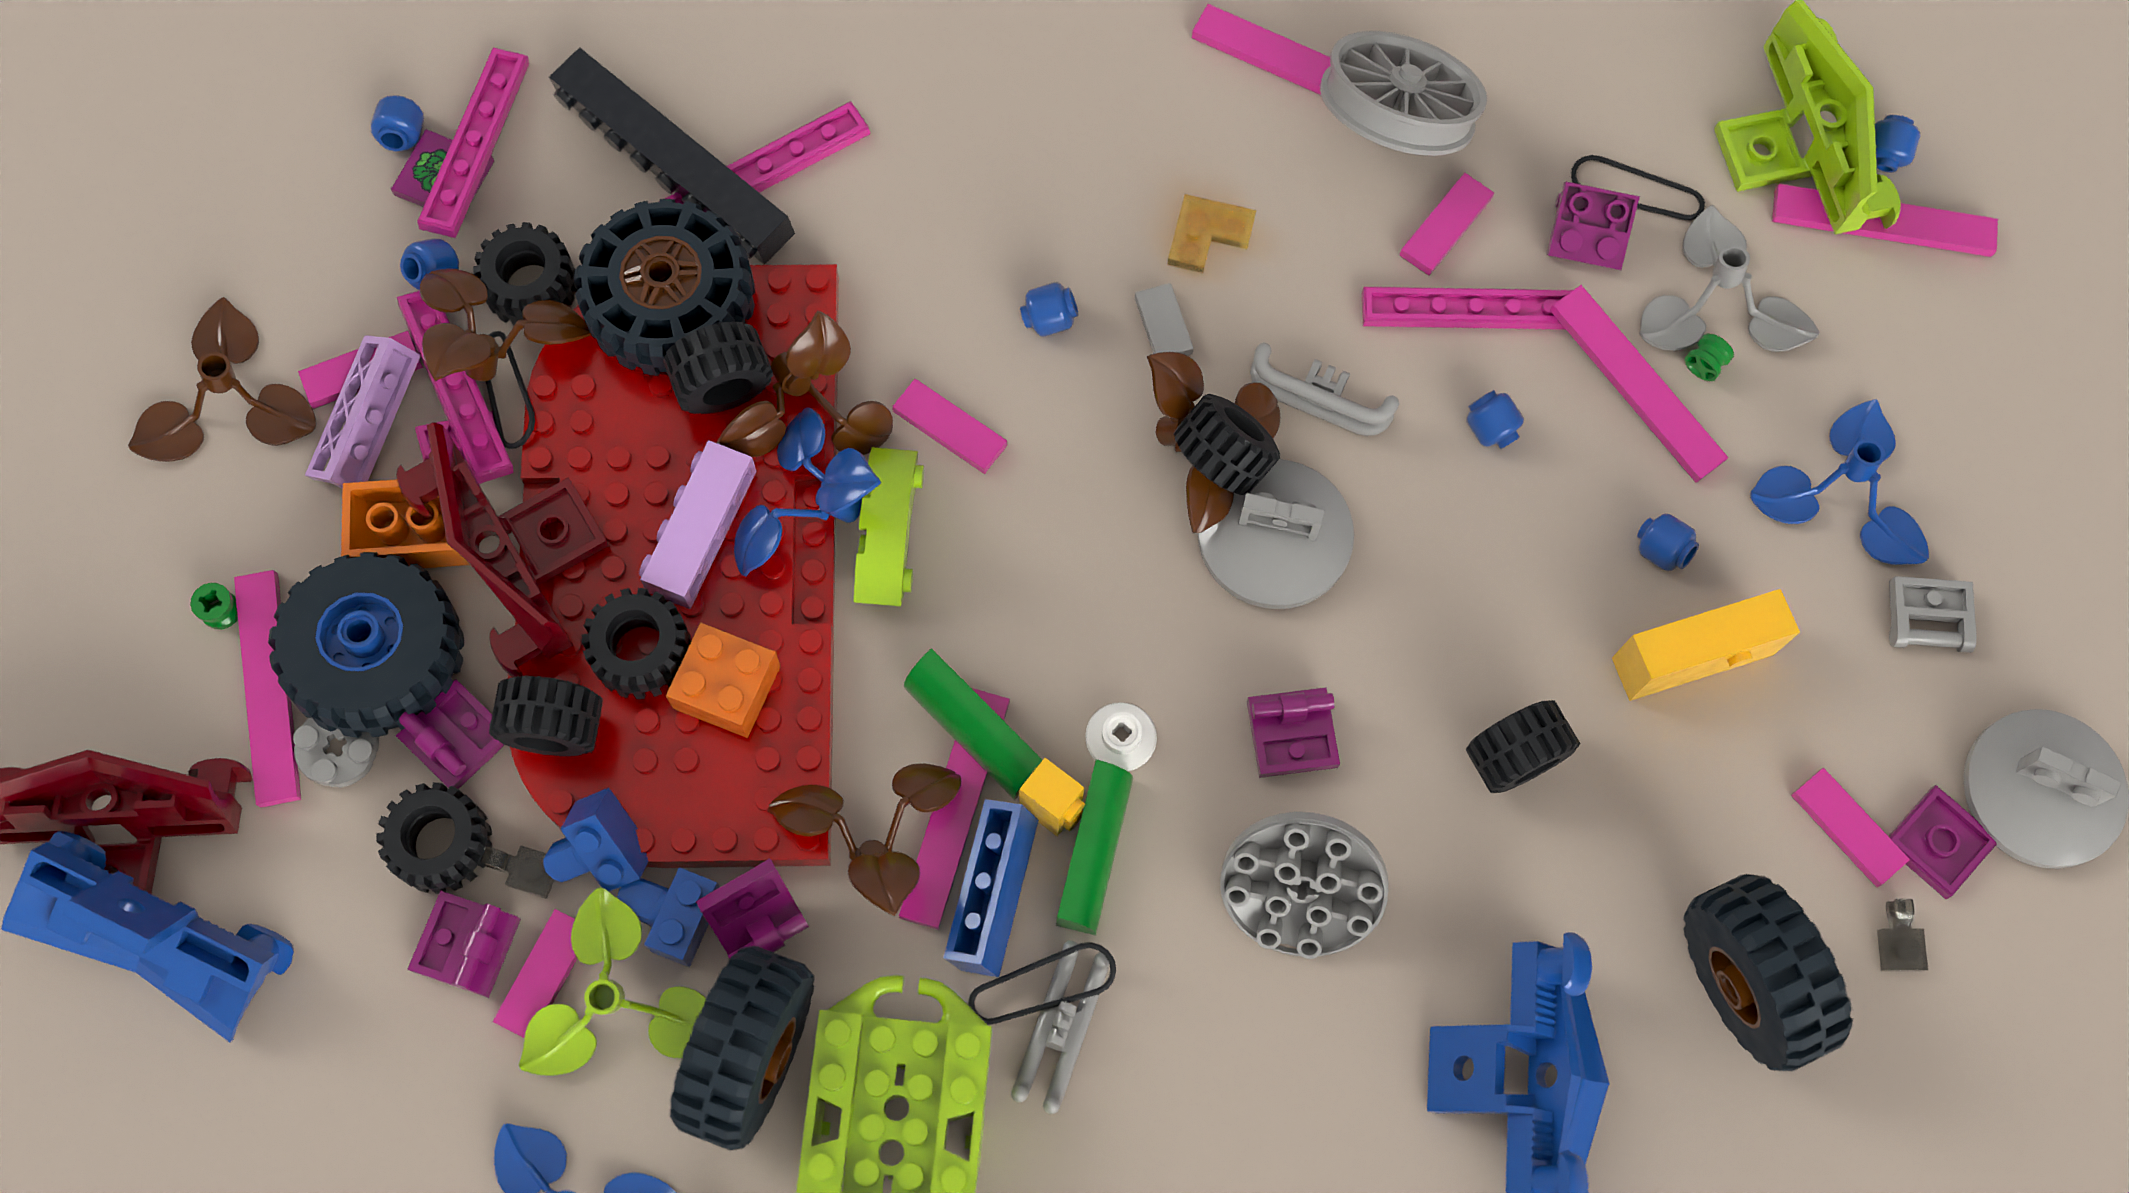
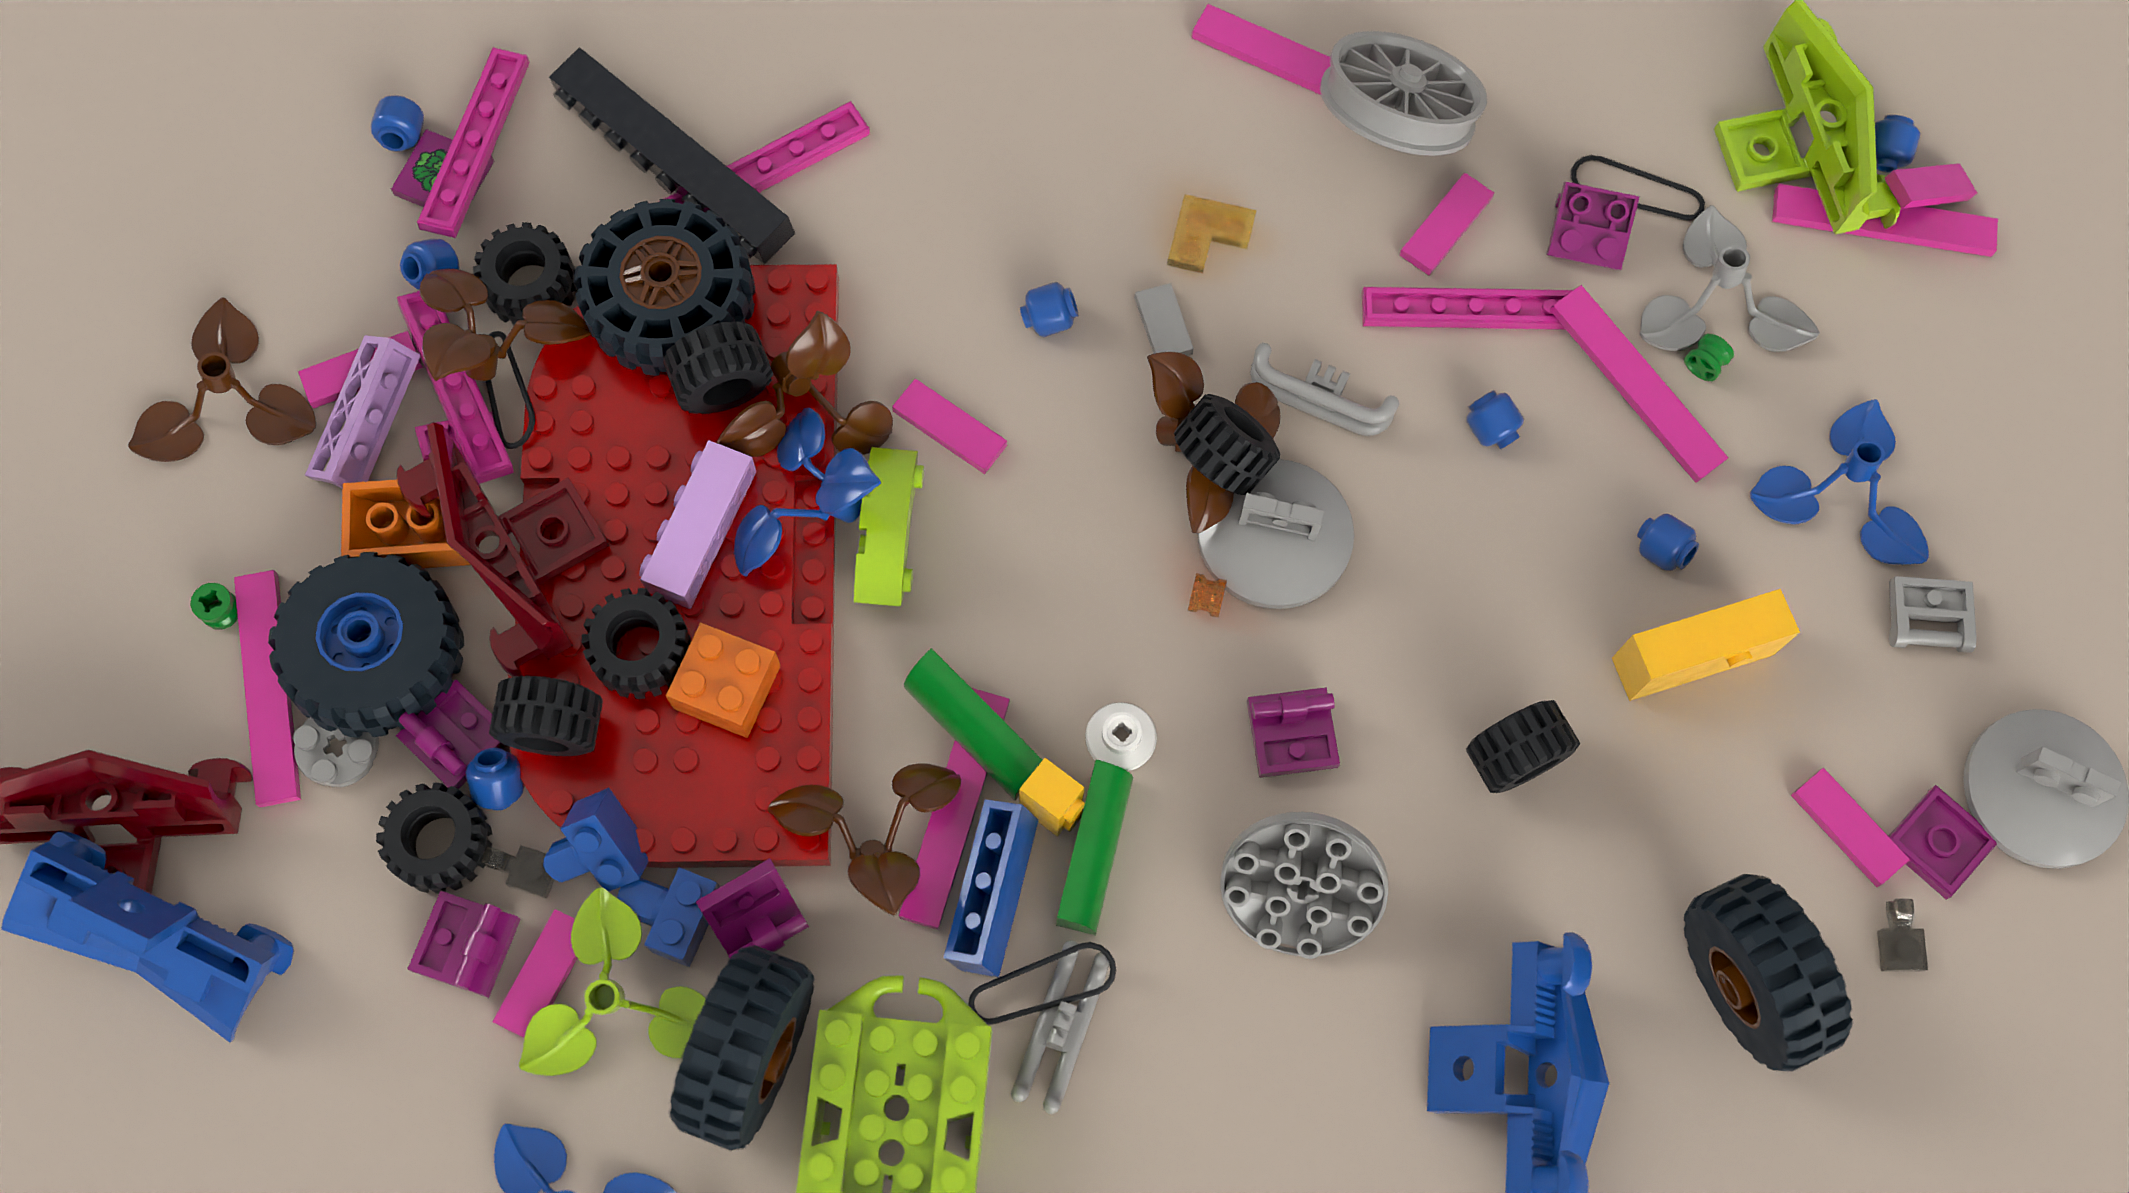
none -> blue head [465,748,524,811]
none -> clear orange wheel [1188,573,1227,618]
none -> dark pink tile [1885,163,1978,209]

